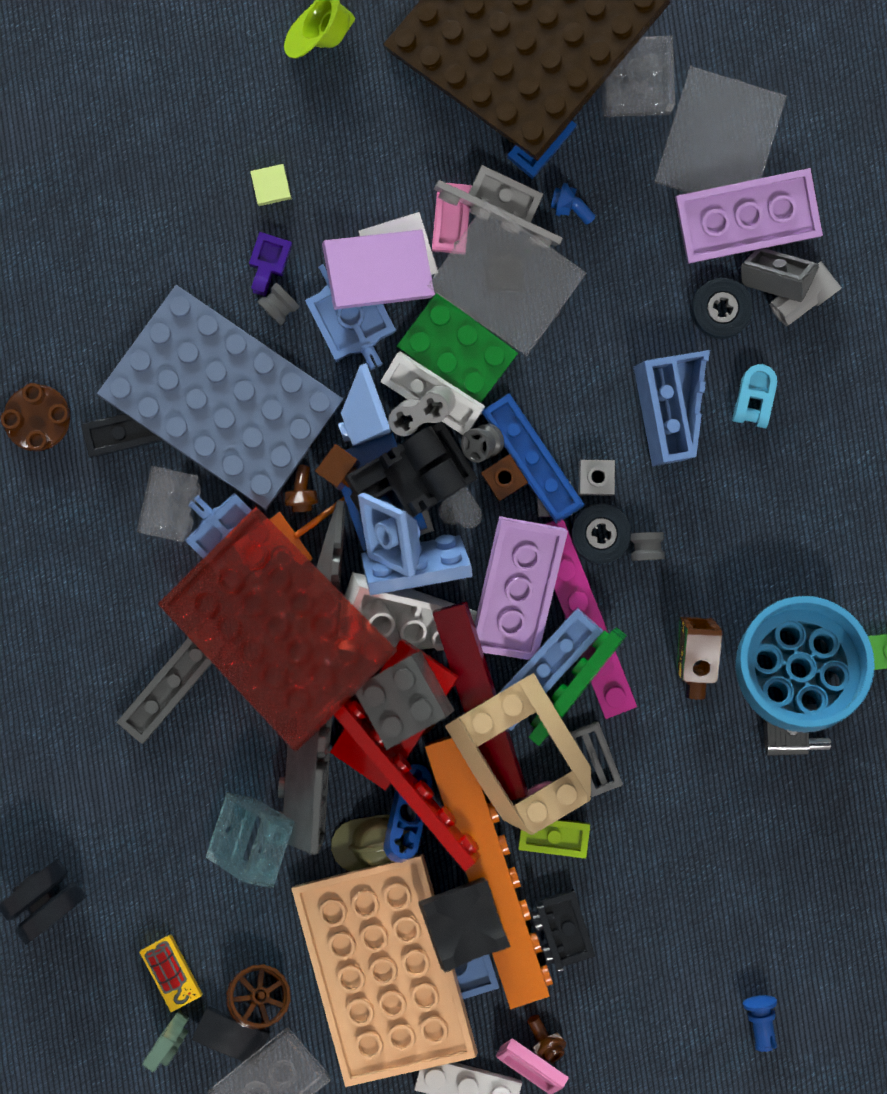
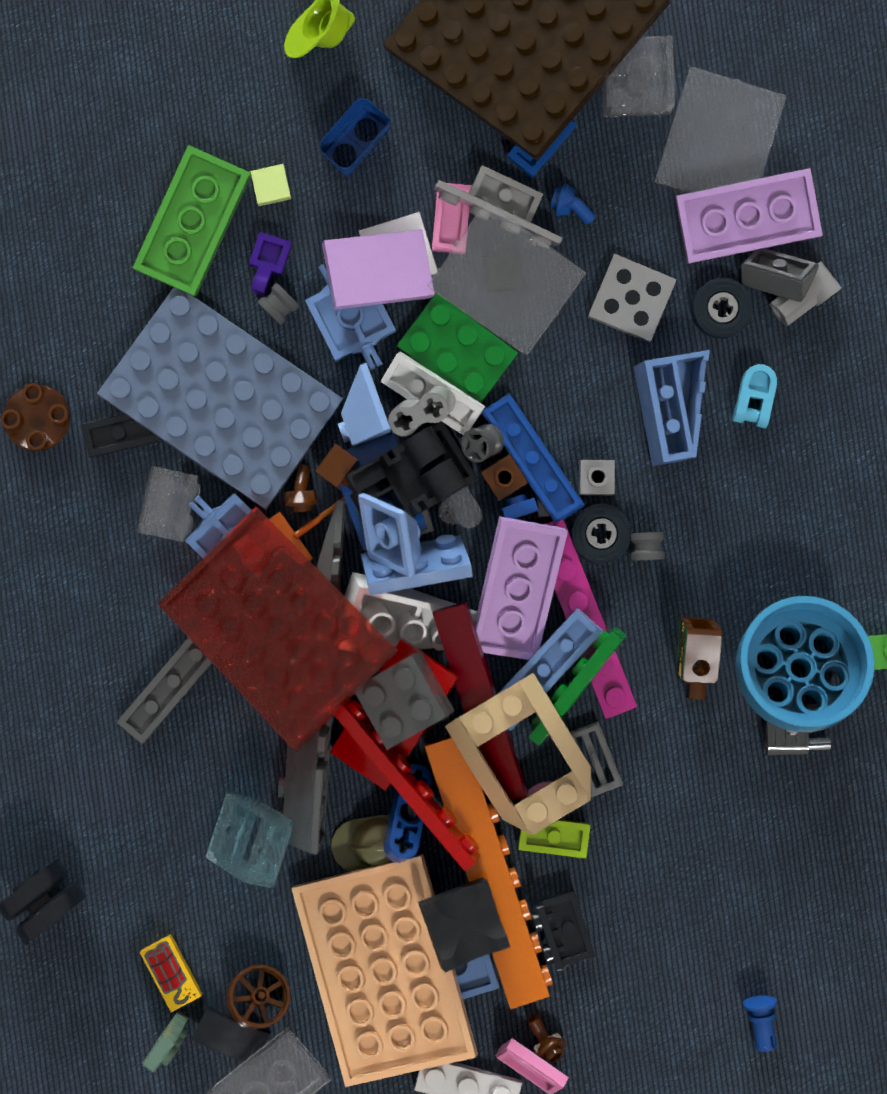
none -> bright green plate [132,145,251,298]
none -> blue piece [320,98,391,178]
none -> blue plate [501,494,539,519]
none -> light grey tile [588,253,677,343]

